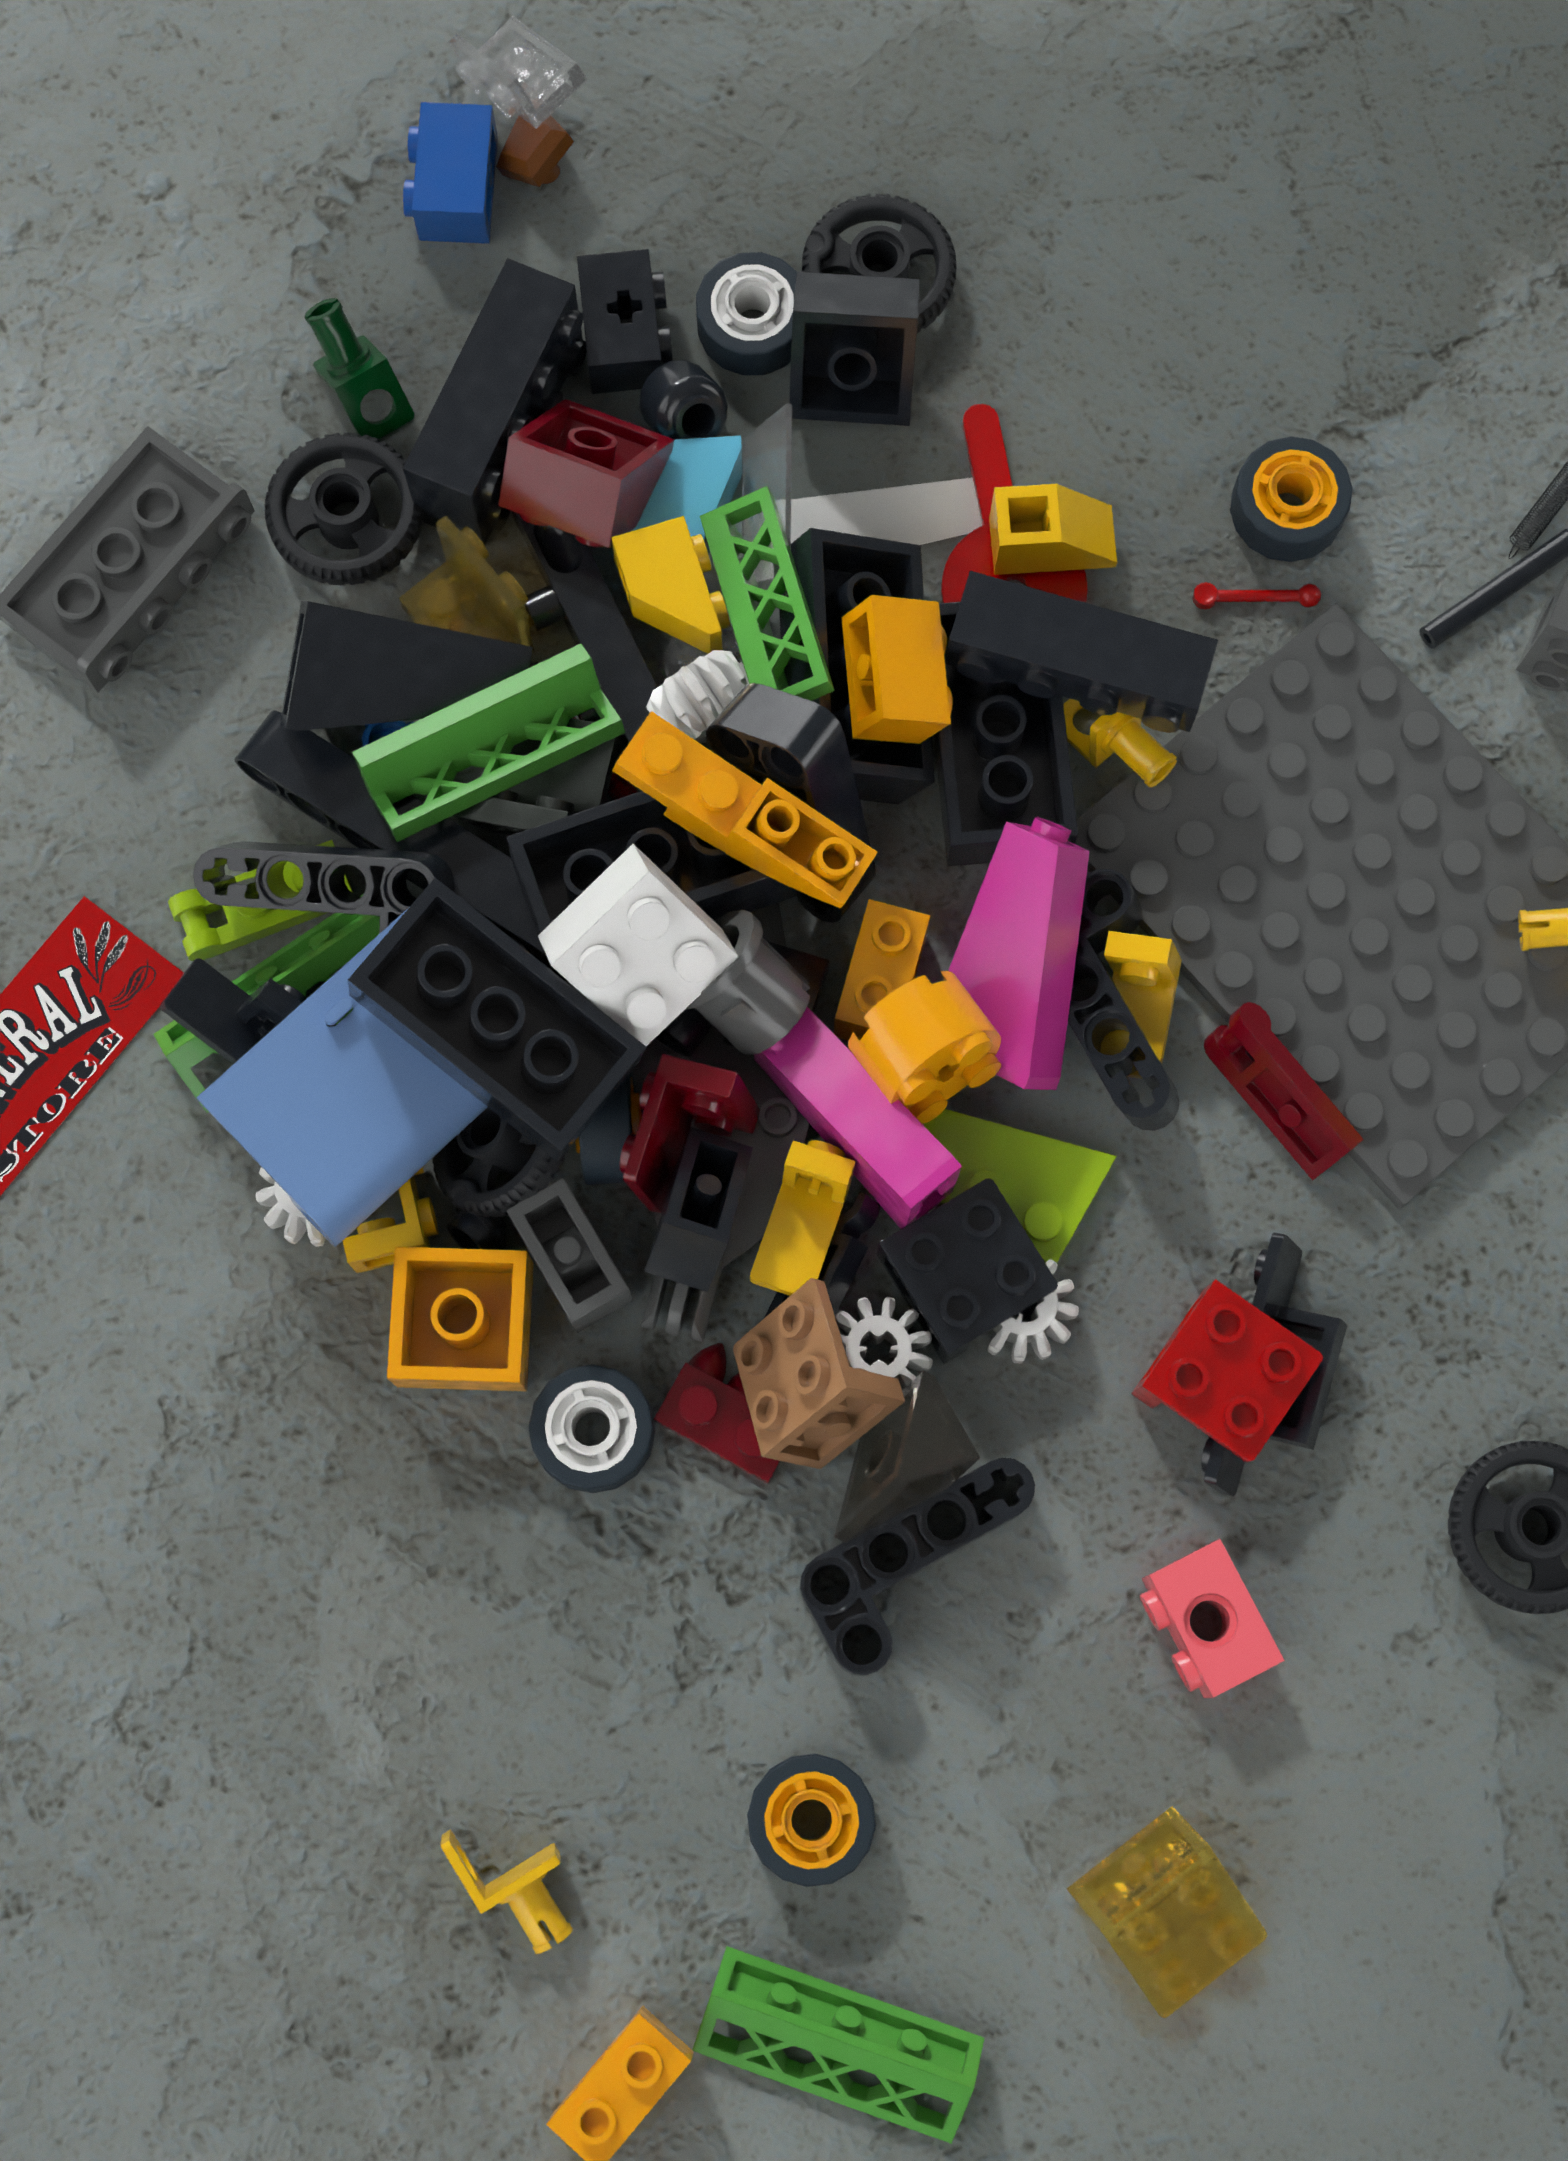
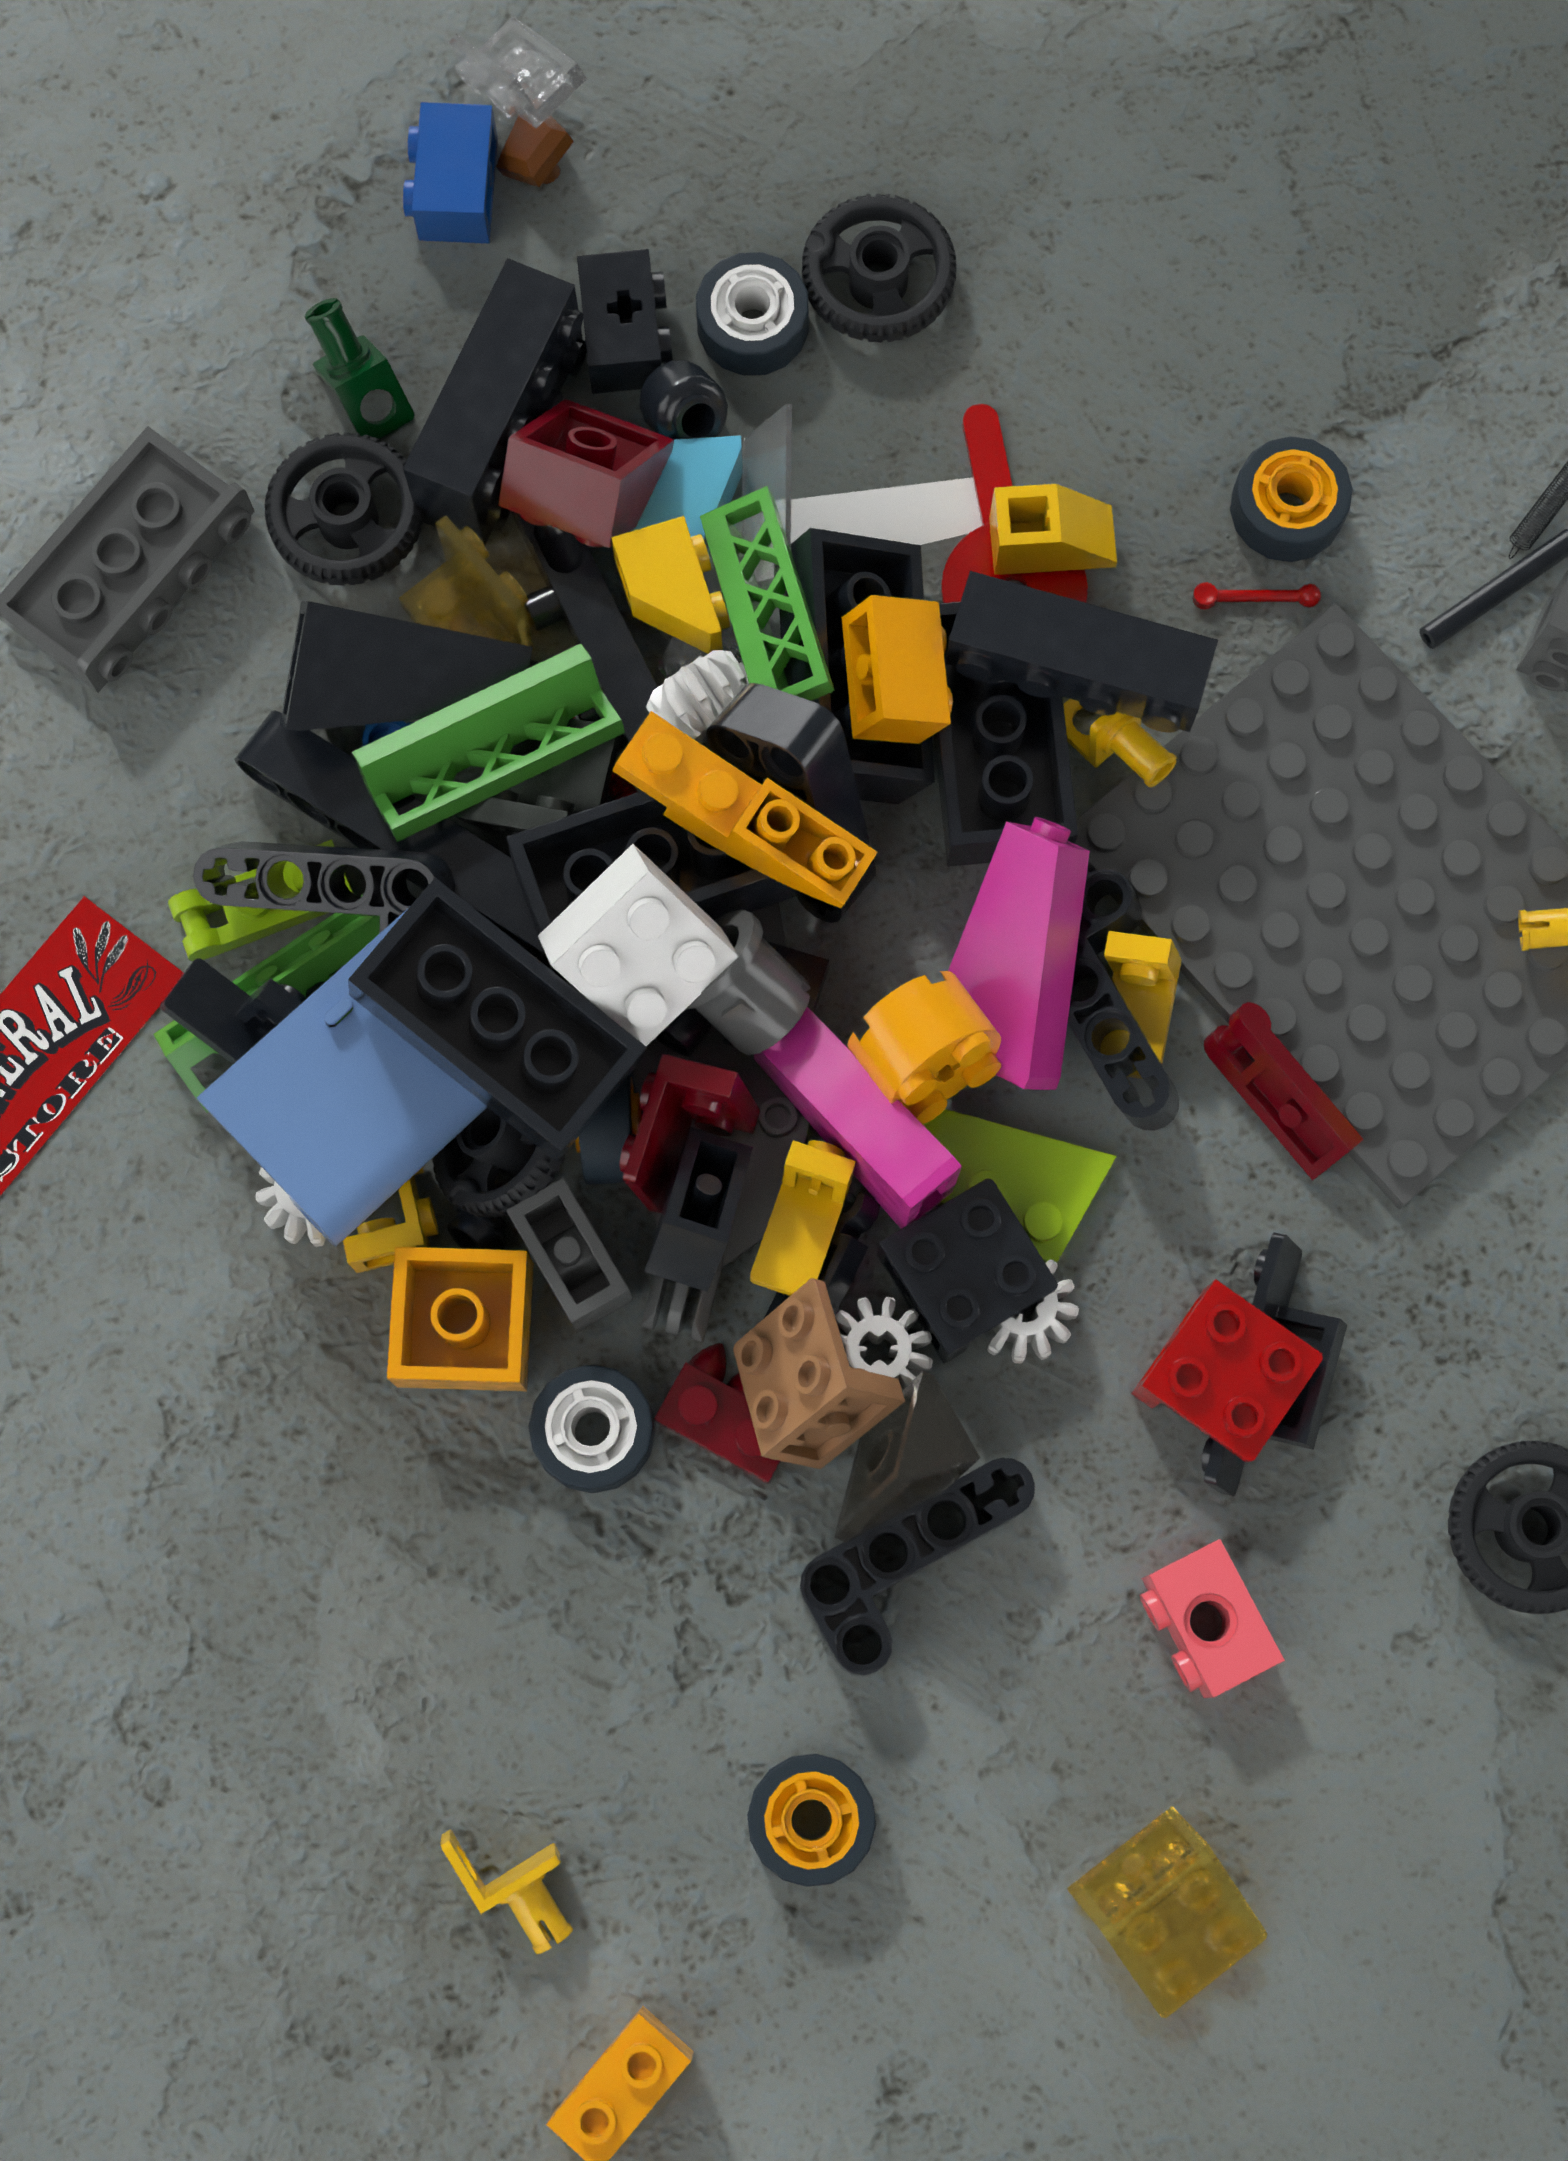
bright green fence [692,1946,985,2144] -> none
black brick [789,272,920,426] -> none
light orange brick [834,899,930,1041] -> none

